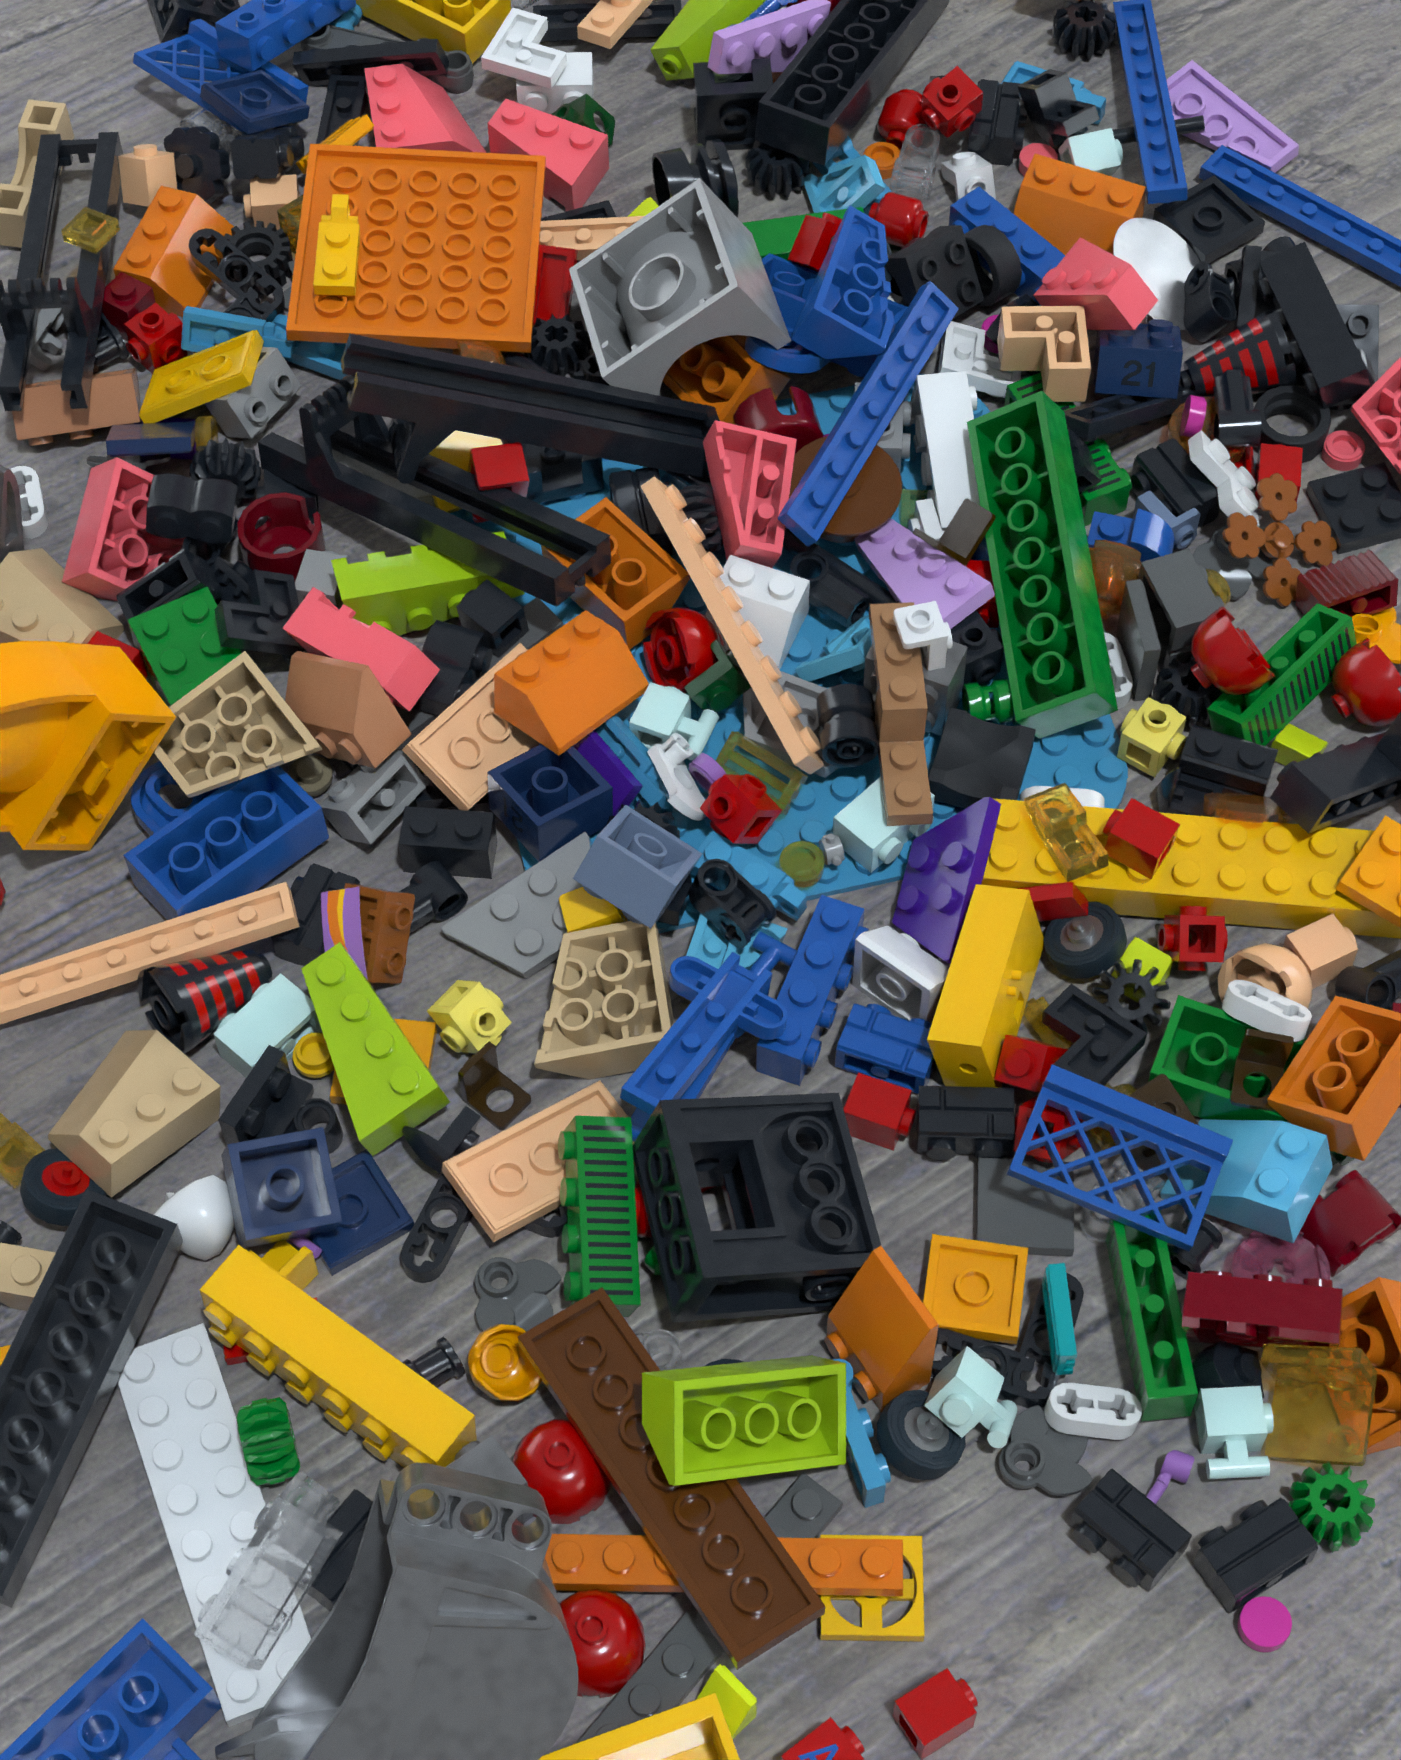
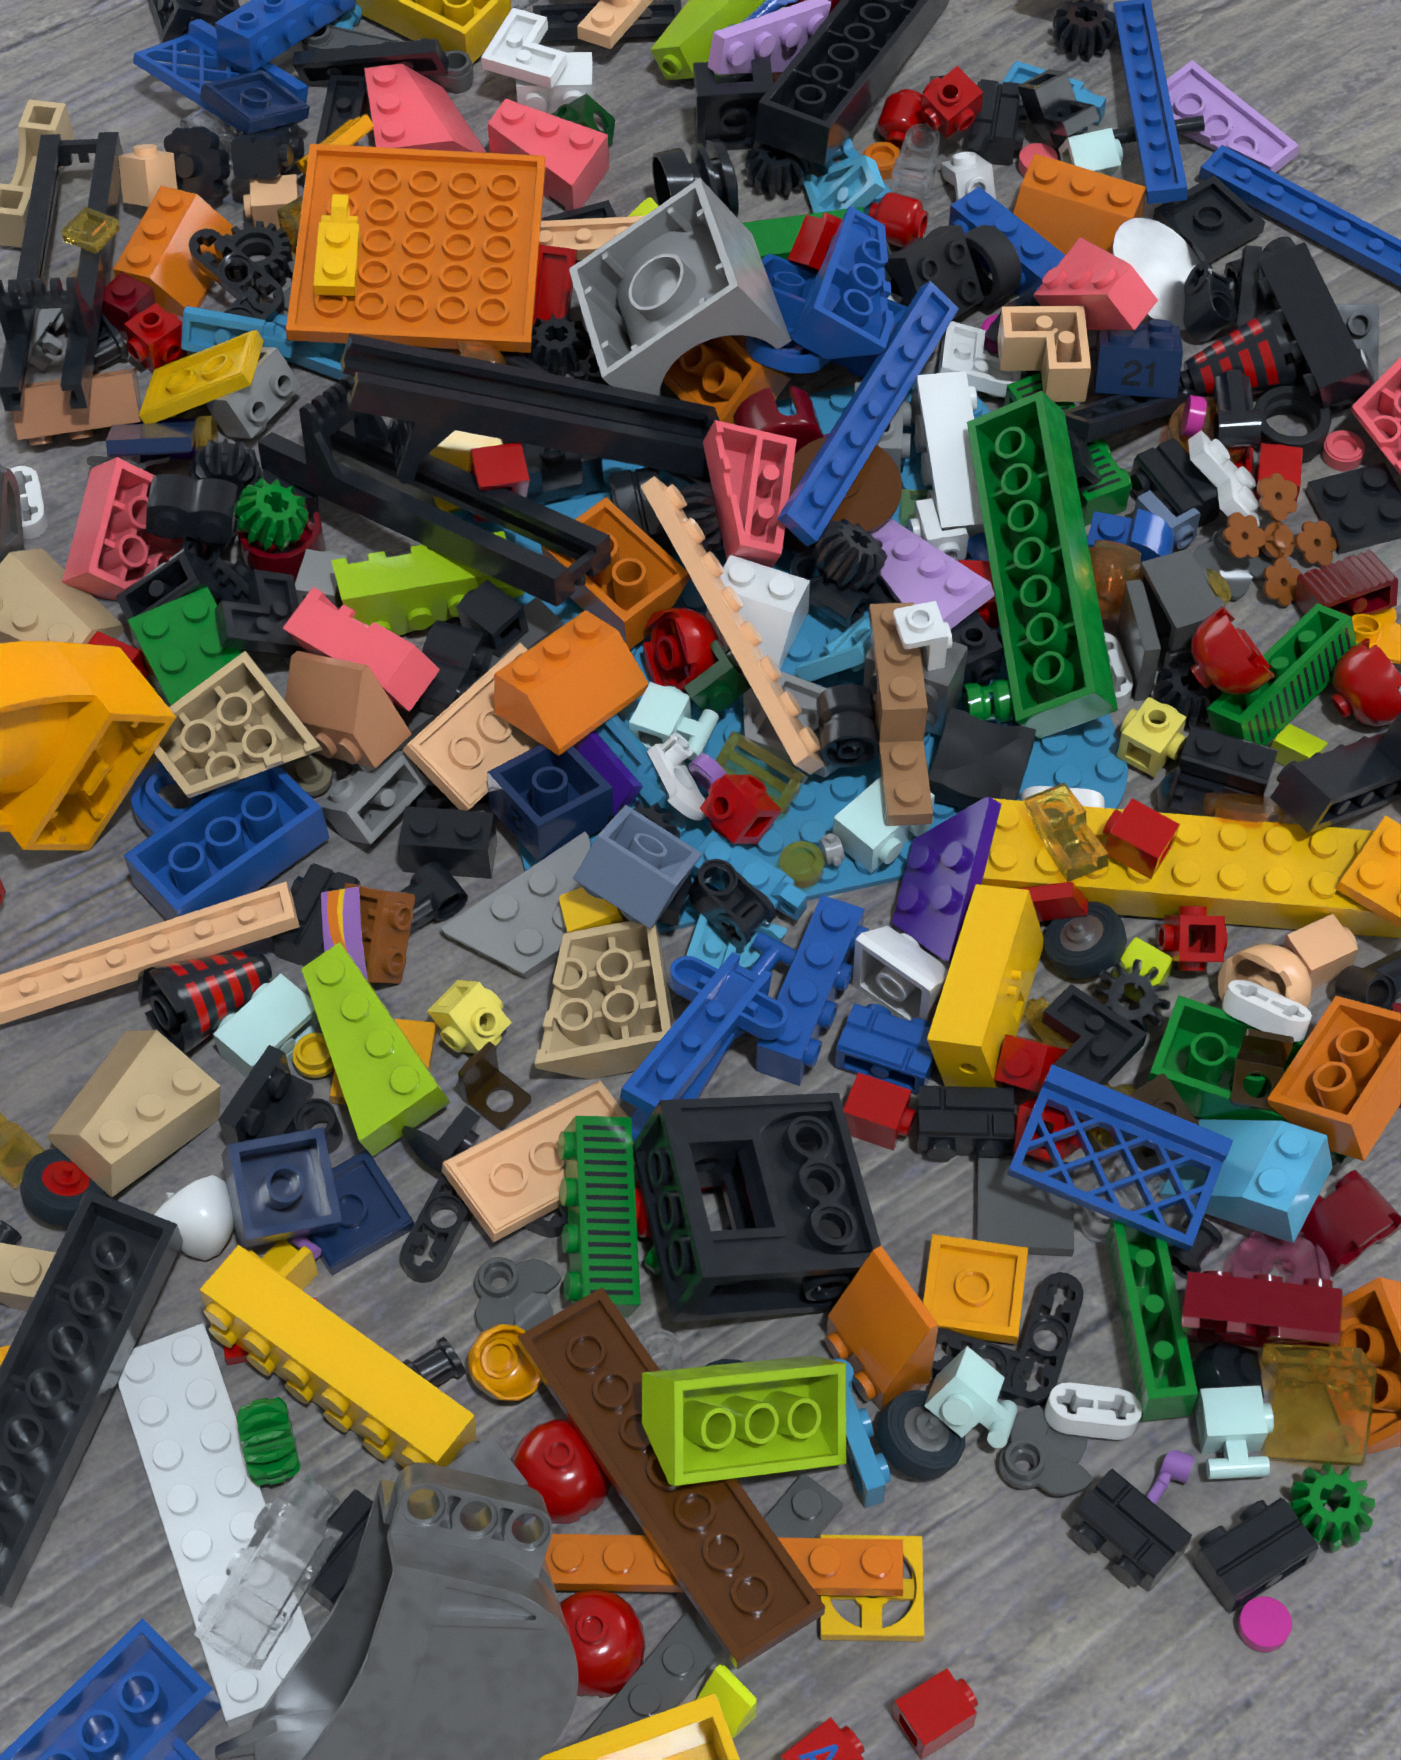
dark brown bracket [913,498,996,566] -> none
teal tile [1042,1263,1077,1375] -> none
none -> green gear [234,478,309,551]
none -> black gear [811,519,888,591]

